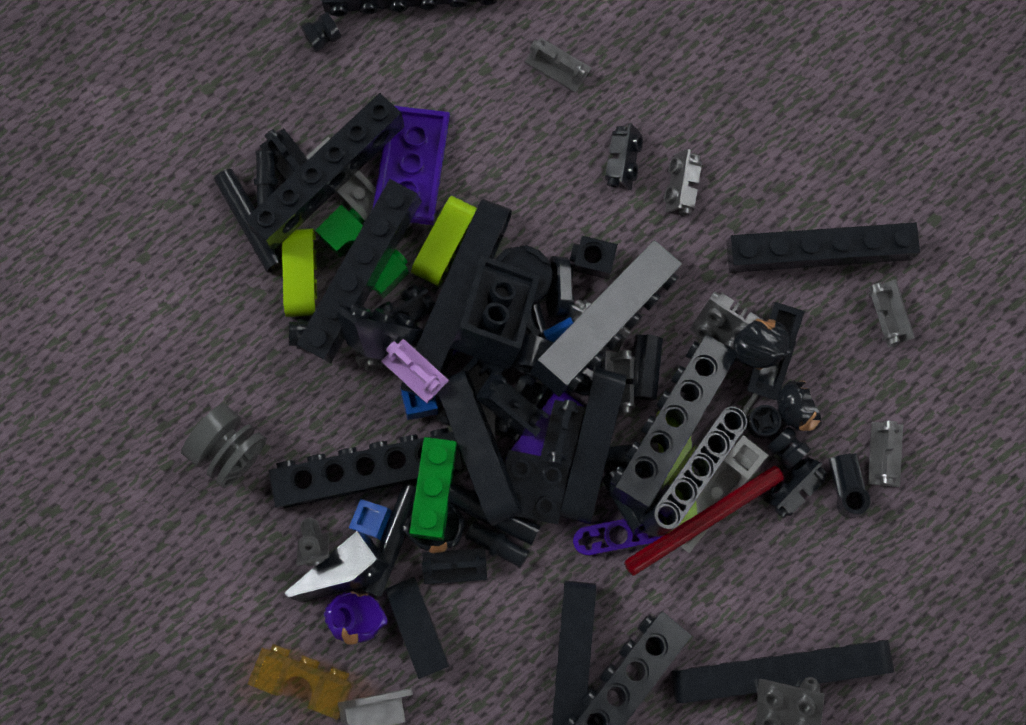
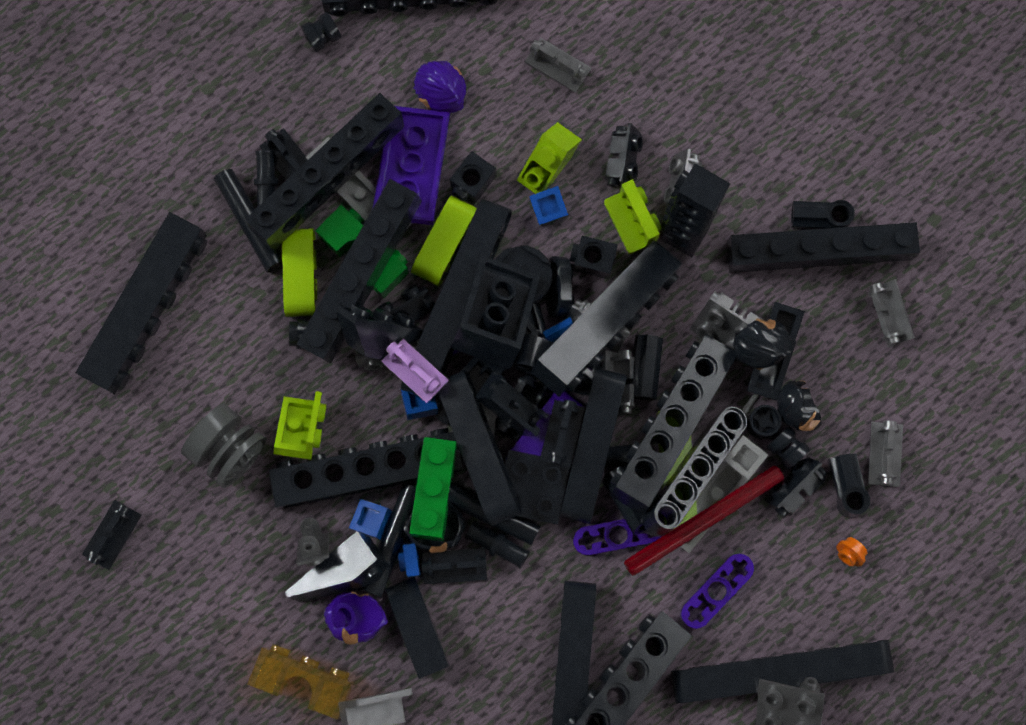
none -> black brick [75,212,207,395]
none -> black hinge [82,500,142,570]
none -> lime bracket [273,391,327,460]
none -> blue plate [398,543,421,578]
none -> dark purple hair [413,61,467,113]
none -> black brick [450,151,497,204]
none -> lime slope [517,122,582,194]
none -> blue plate [529,186,568,225]
none -> lime bracket [604,179,661,255]
none -> black brick [661,163,731,258]
none -> dark purple beam [680,554,754,629]
none -> black piece [791,200,855,230]
none -> orange plate [836,537,868,567]

